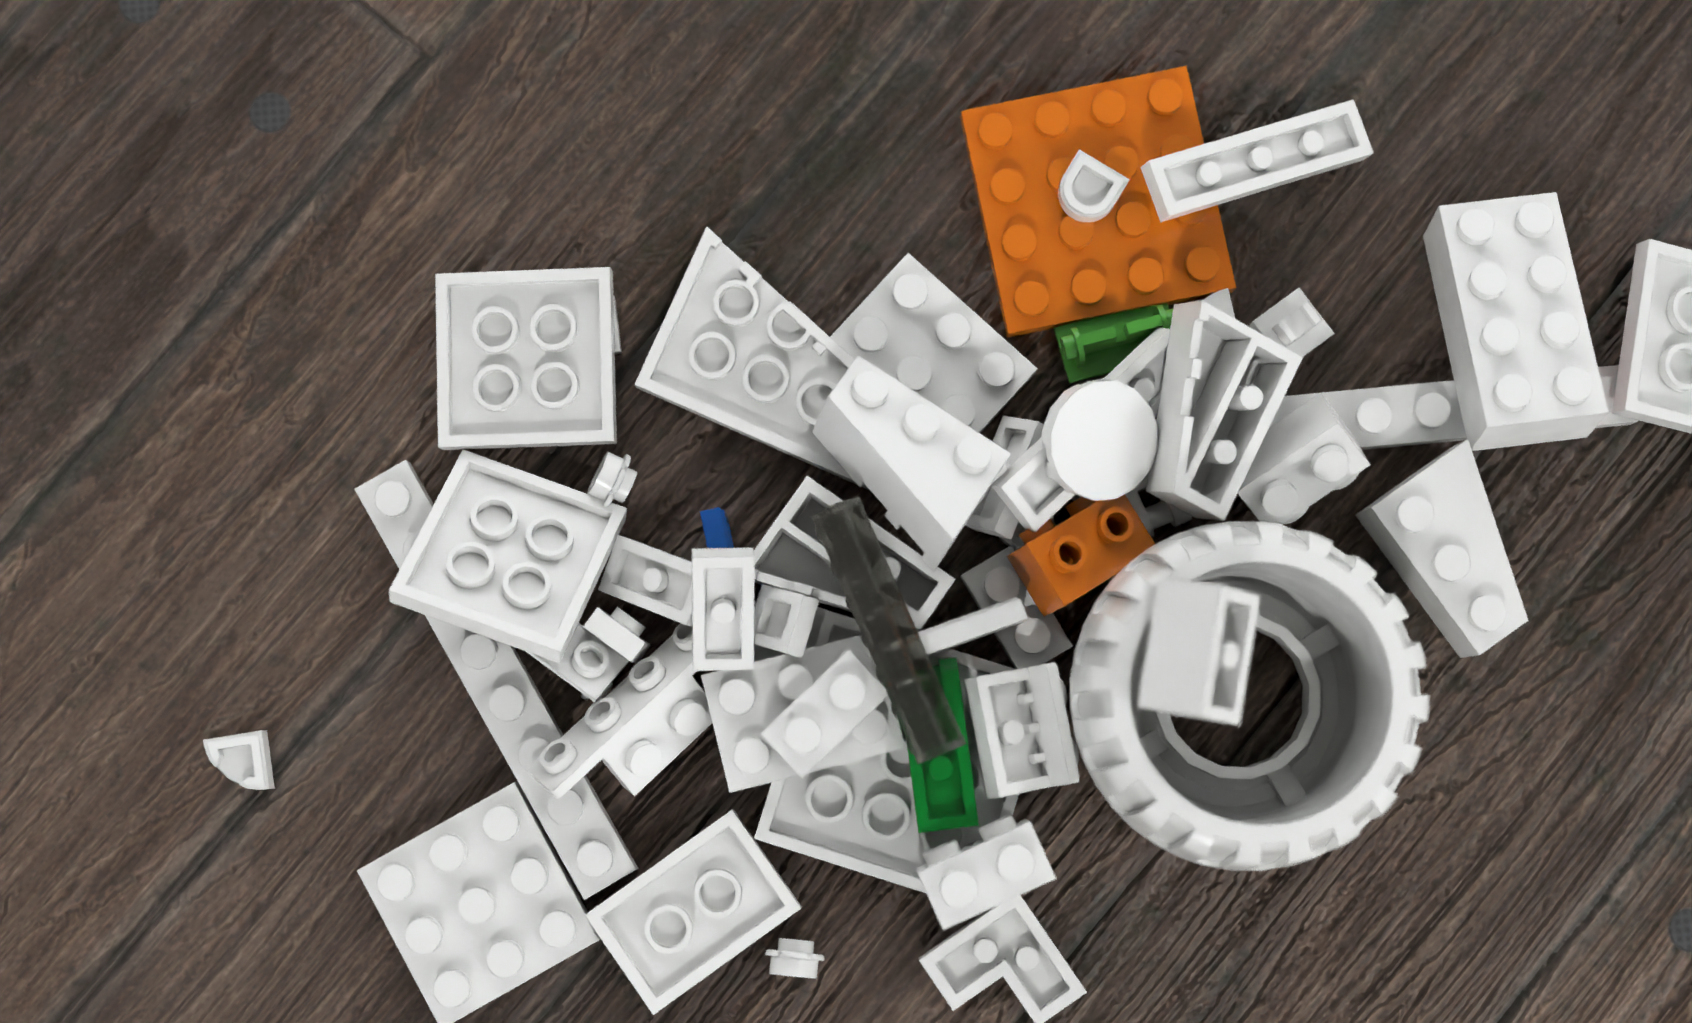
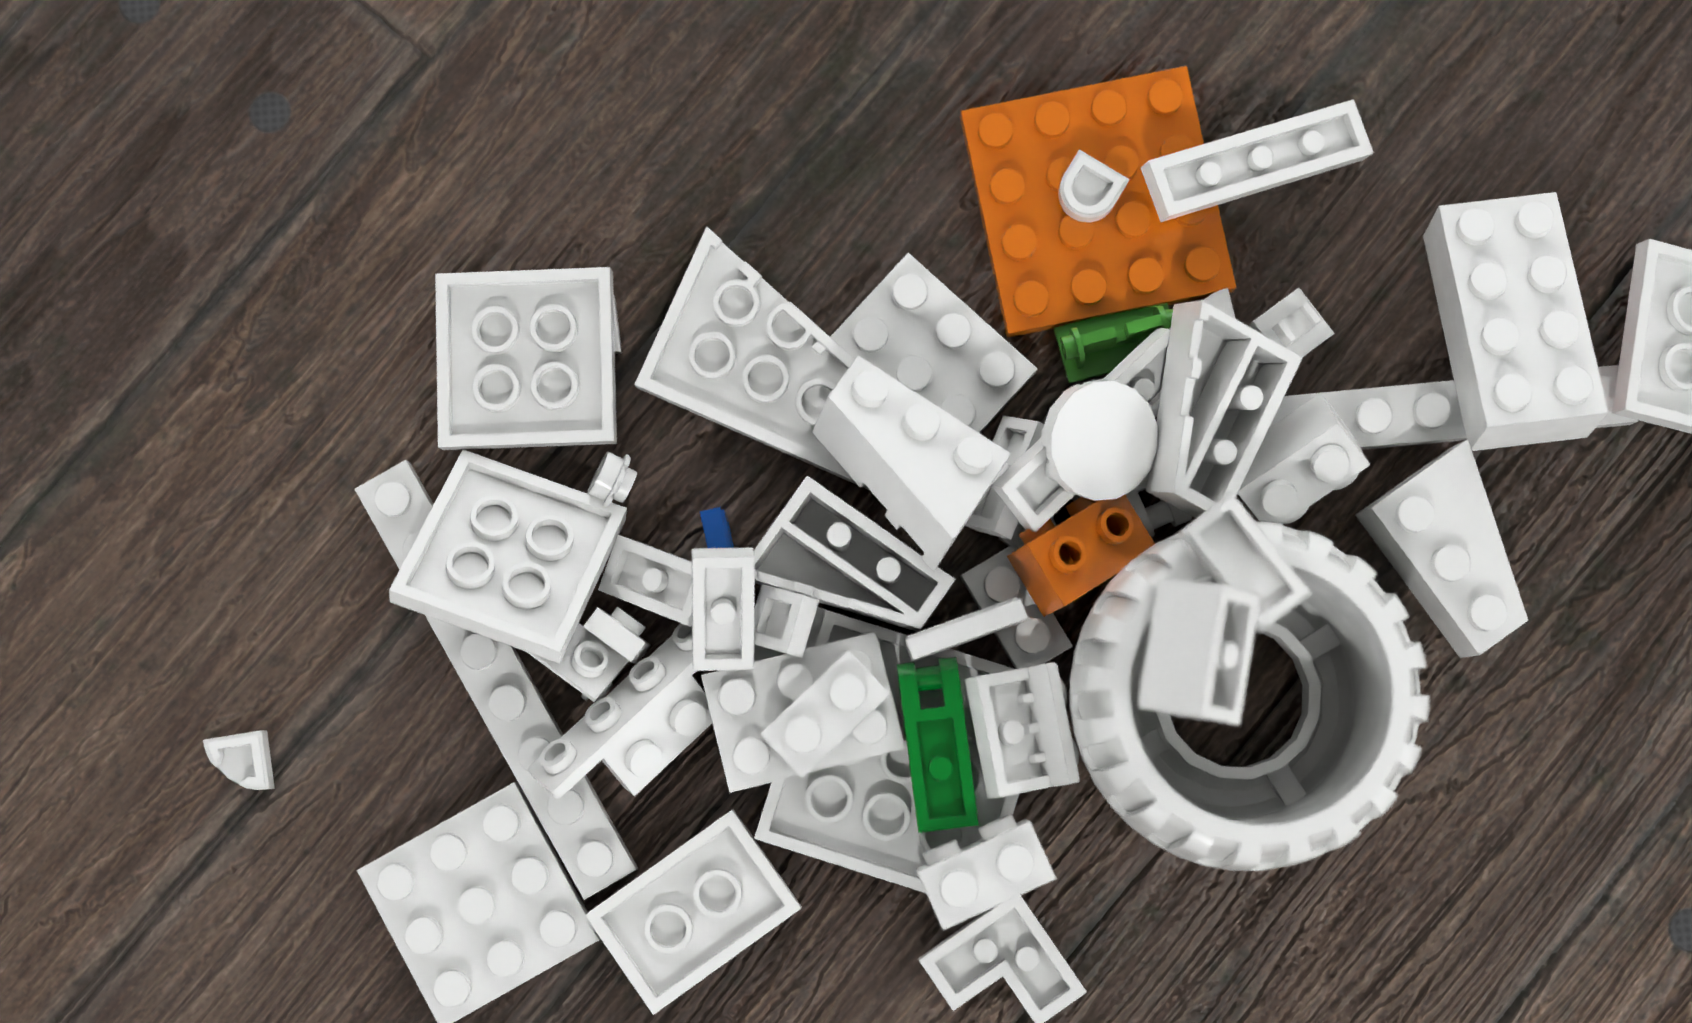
white plate [765,938,825,979] -> none
clear smoke piece [812,497,966,764] -> none
none -> white tile [1178,492,1312,634]

